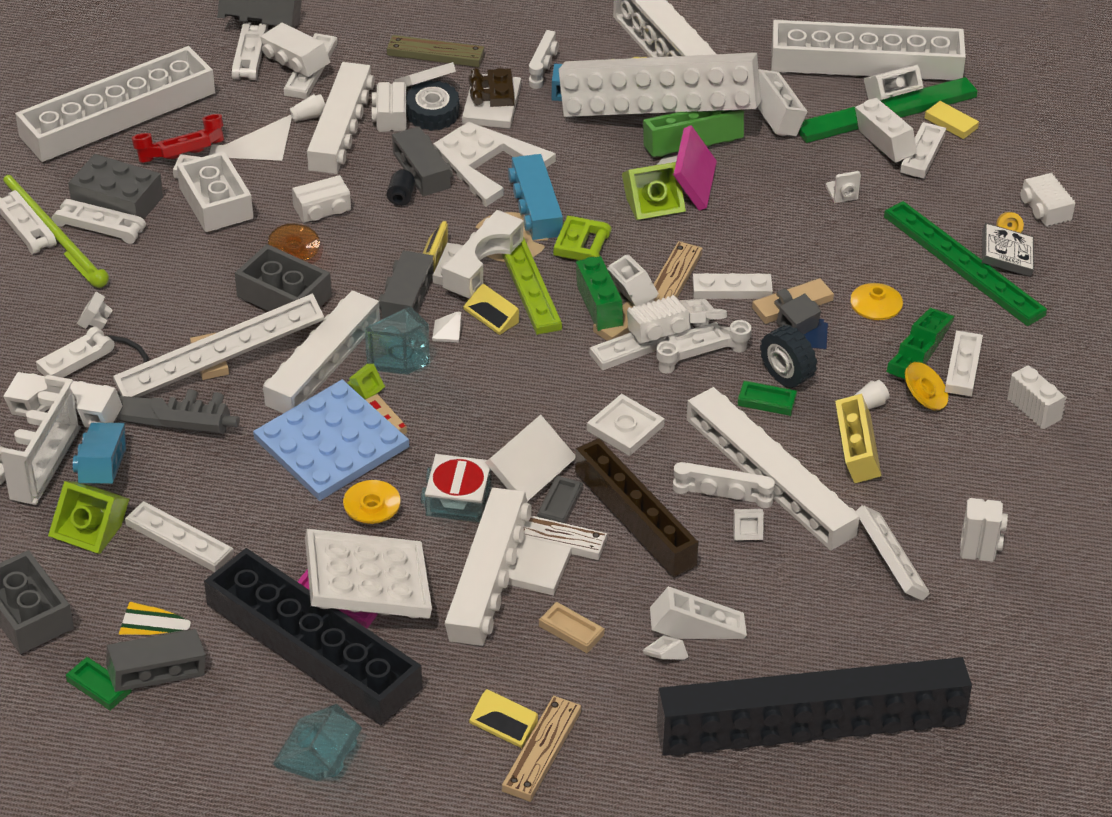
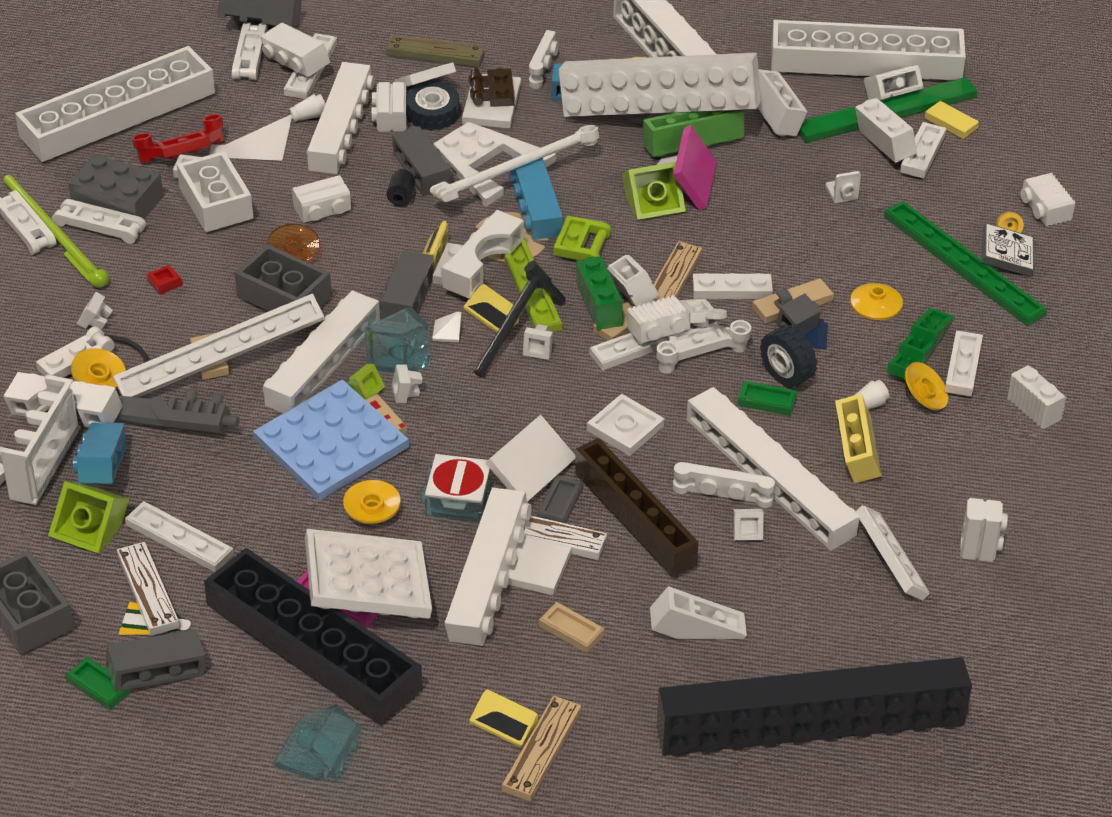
white slope [642,635,688,660] -> none
none -> yellow dish [71,348,126,389]
none -> white tile [117,542,179,636]
none -> red tile [146,265,183,295]
none -> white tile [392,364,422,403]
none -> white hinge [430,125,599,202]
none -> black bar [474,261,566,377]
none -> white tile [523,324,553,360]

